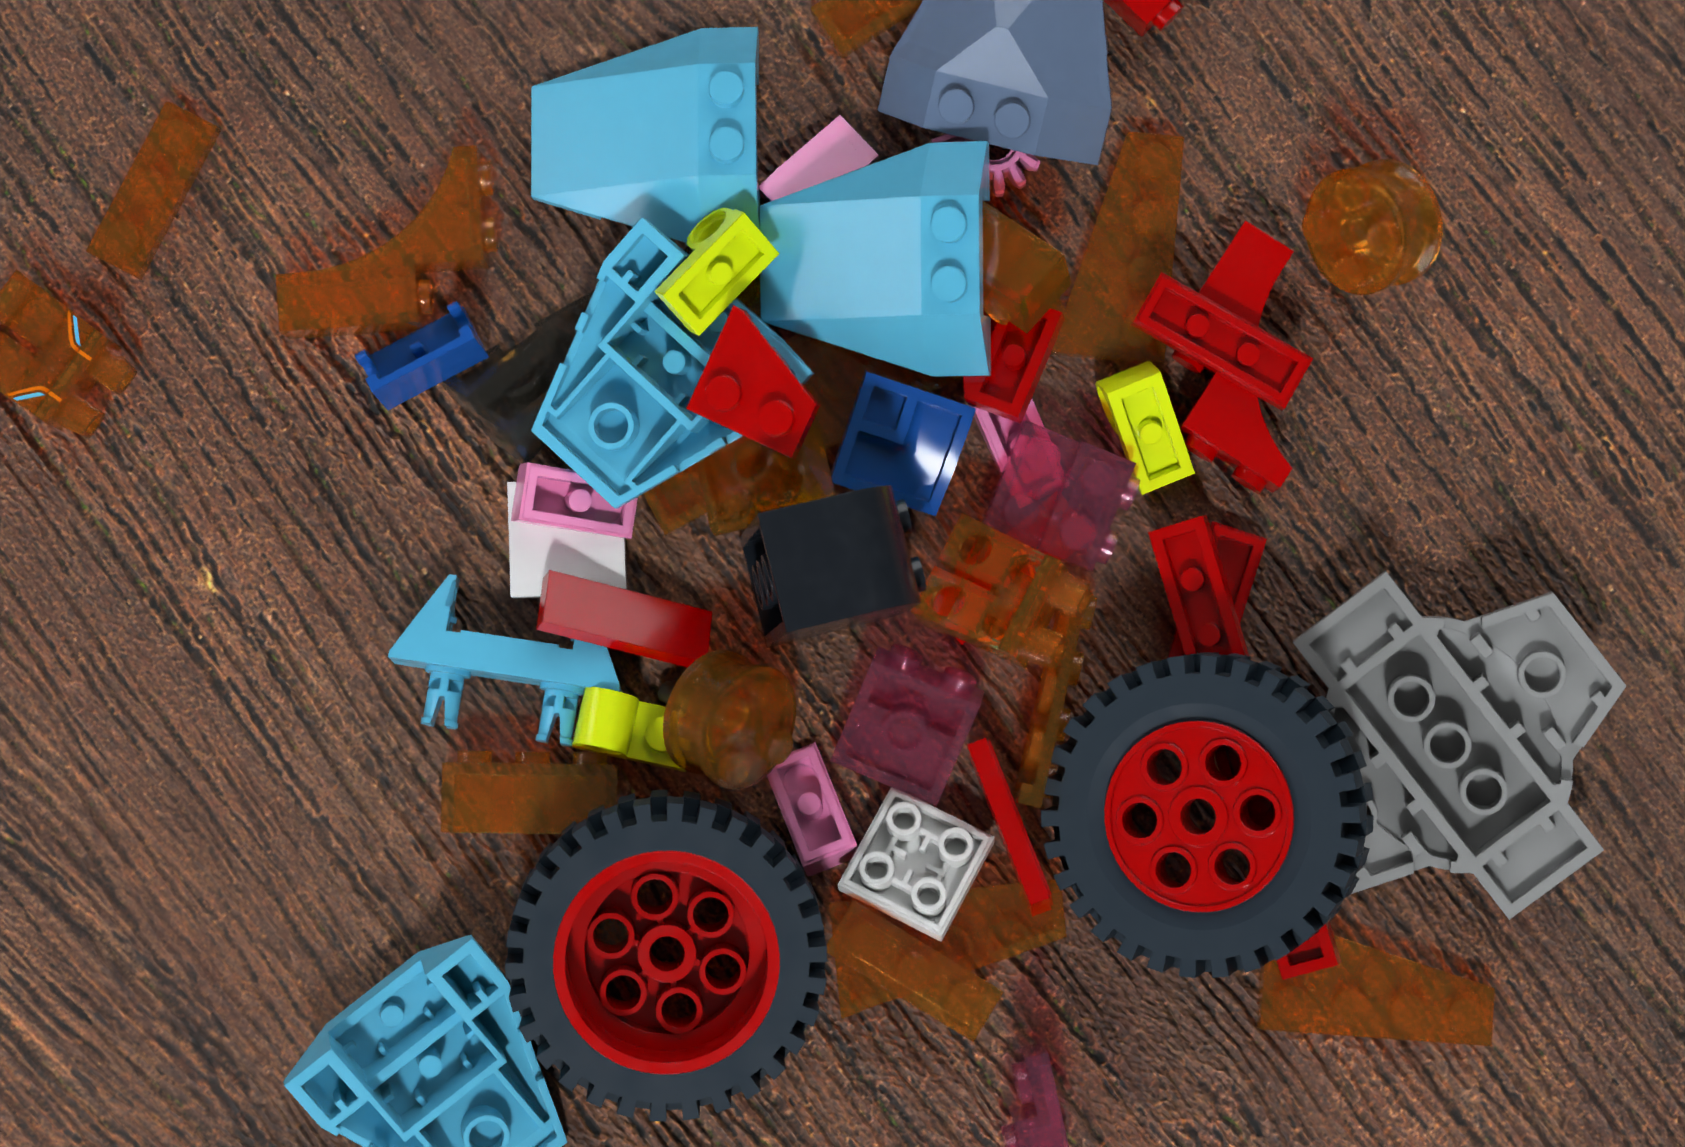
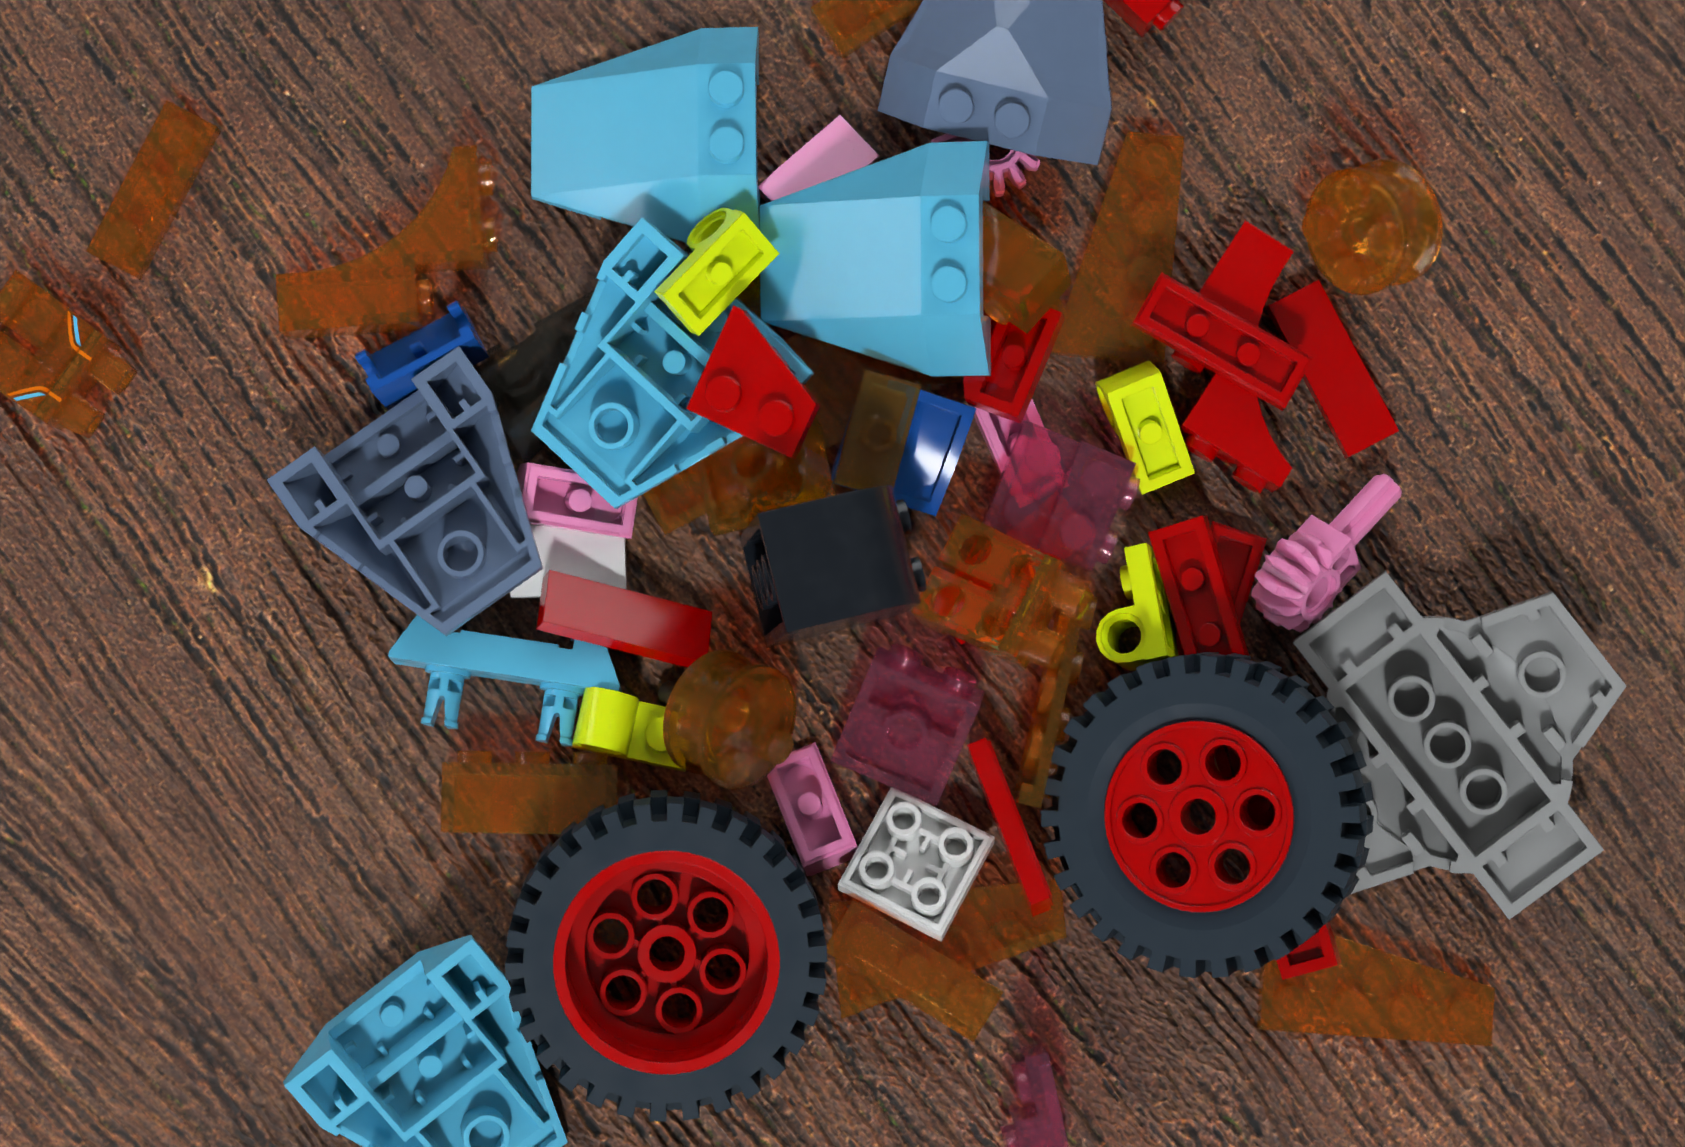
none -> sand blue wedge [267,346,543,636]
none -> clear orange plate [833,369,921,490]
none -> neon yellow plate [1096,543,1179,671]
none -> bright pink gear [1251,474,1402,633]
none -> red tile [1266,280,1399,459]

